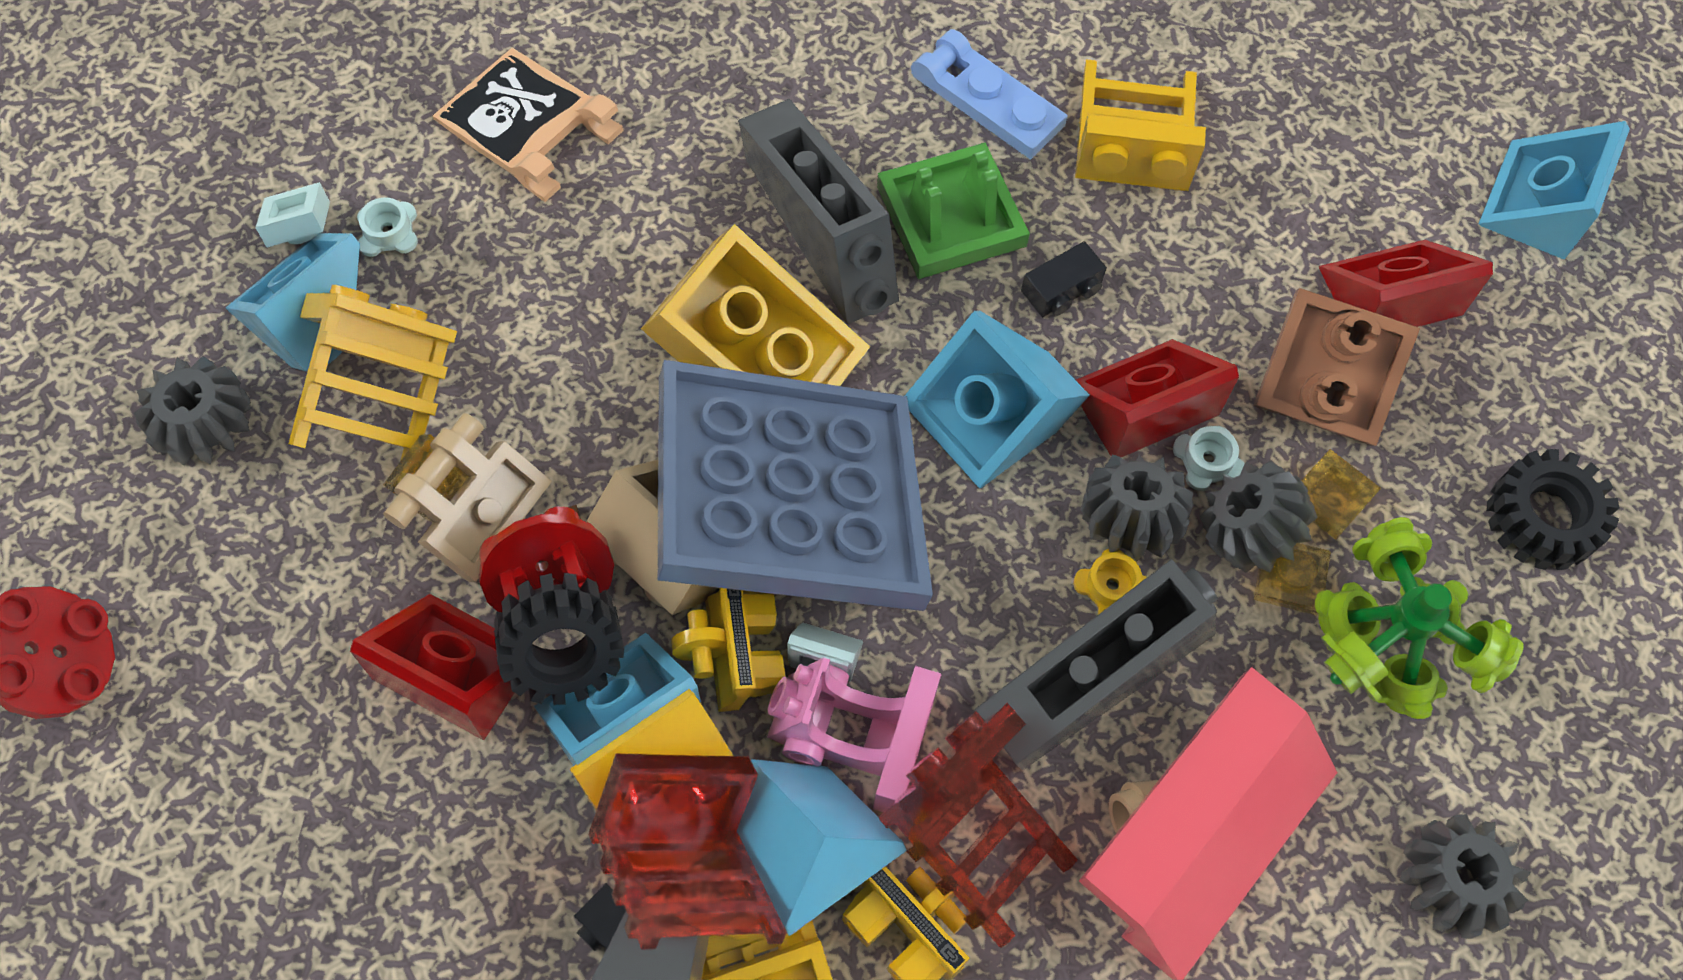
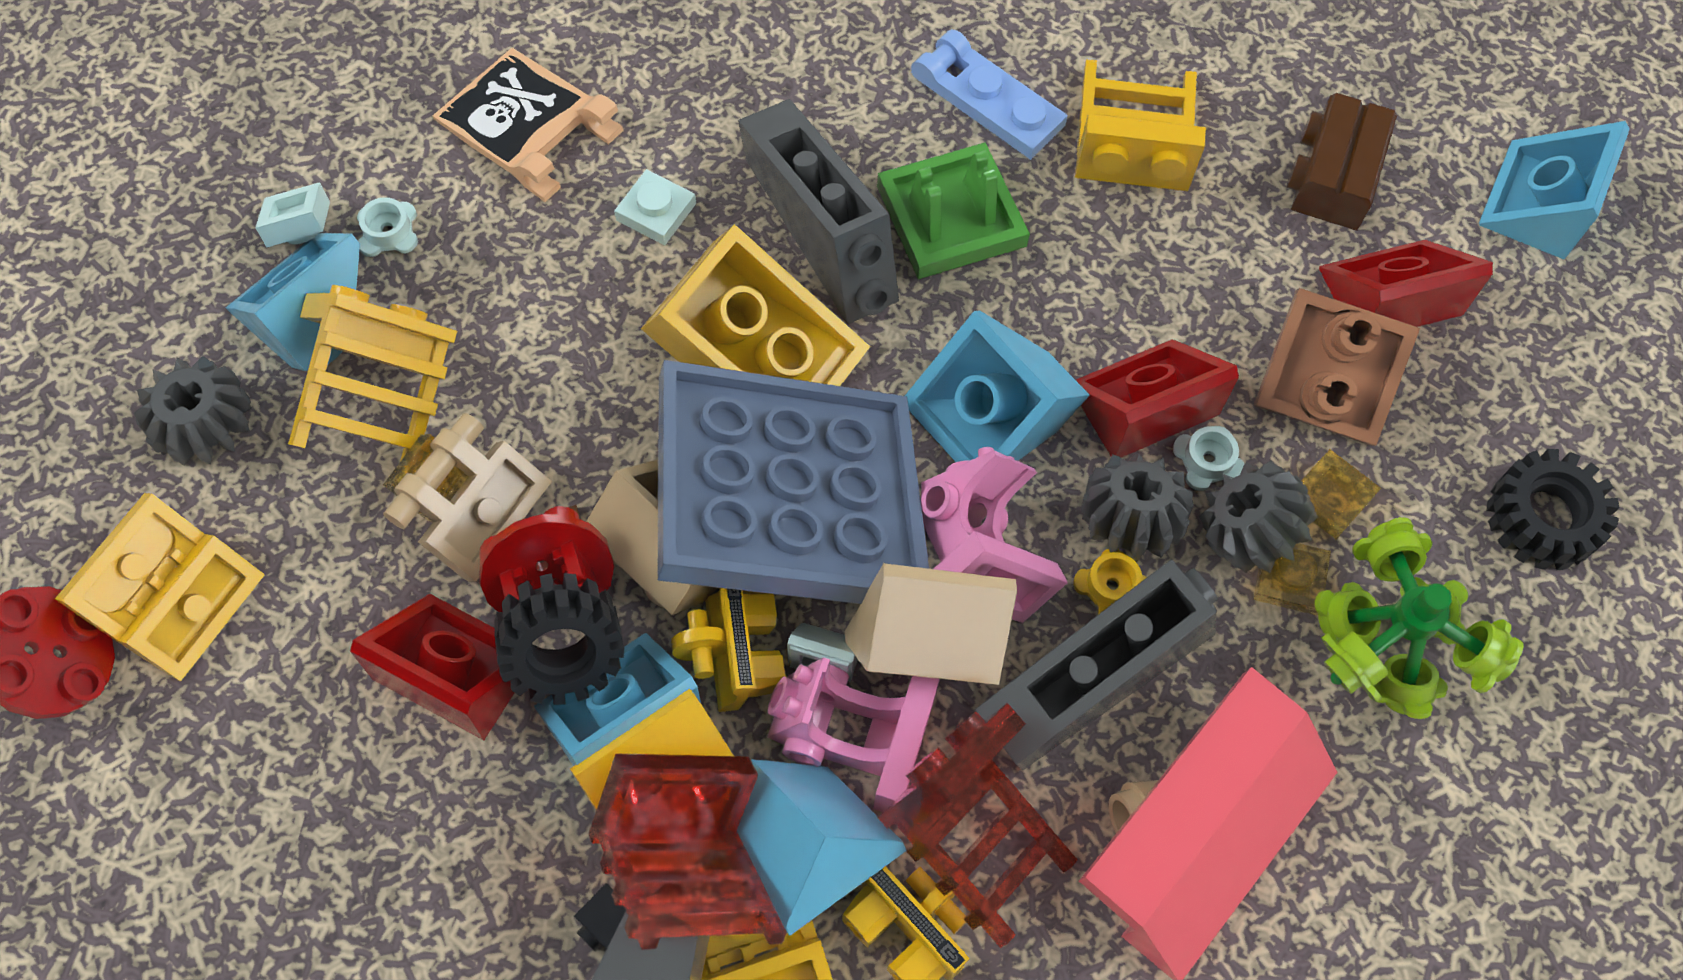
black piece [1021,241,1107,318] -> none
dark grey gear [1399,814,1531,939] -> none
none -> yellow slope [55,493,265,681]
none -> light aqua plate [614,169,696,245]
none -> tan slope [845,563,1017,685]
none -> bright pink tile [921,447,1068,623]
none -> reddish brown brick [1286,92,1397,231]

